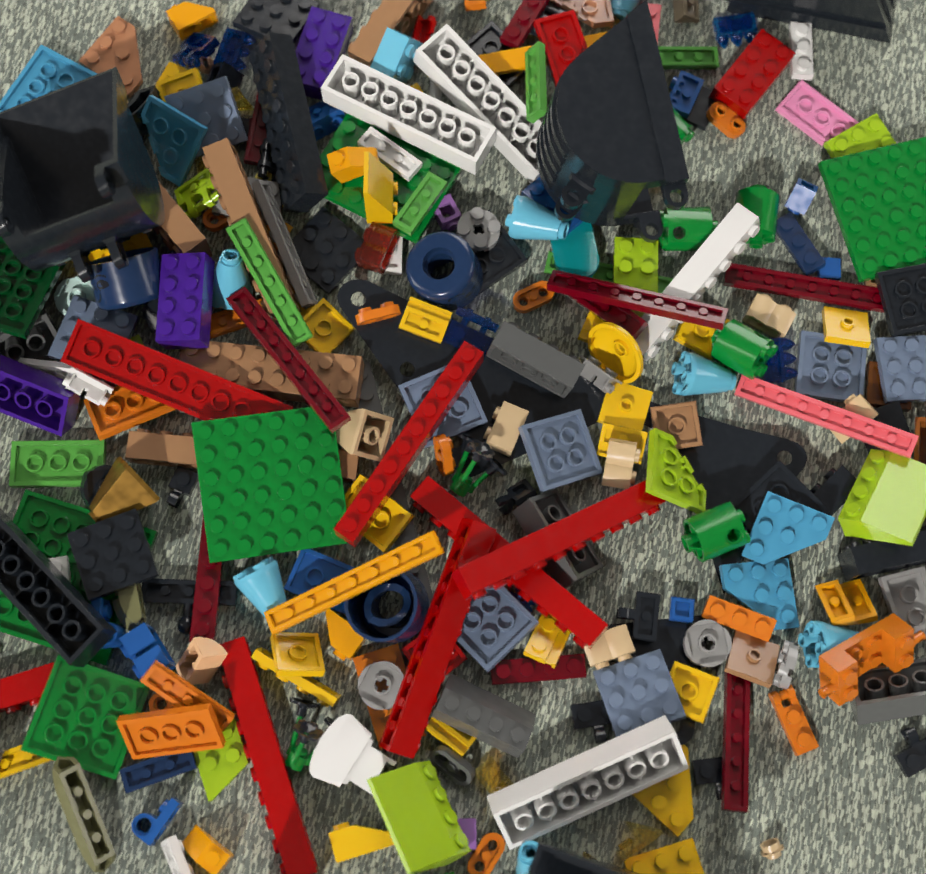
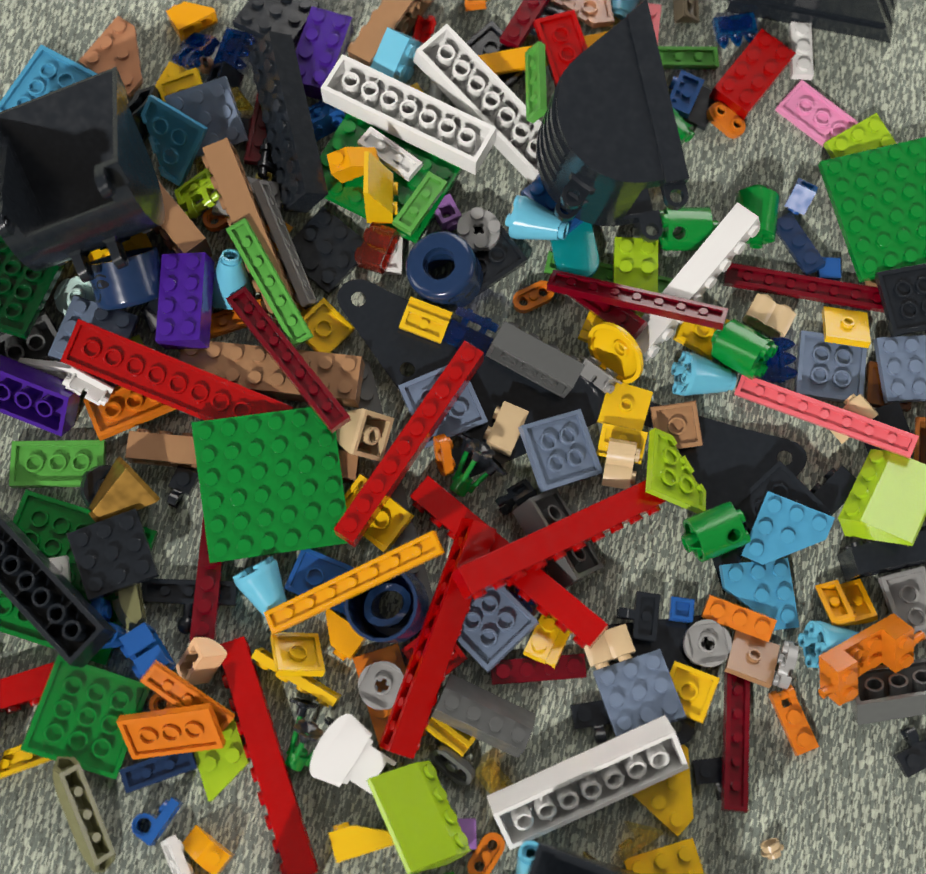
orange plate [355,301,401,325] -> none

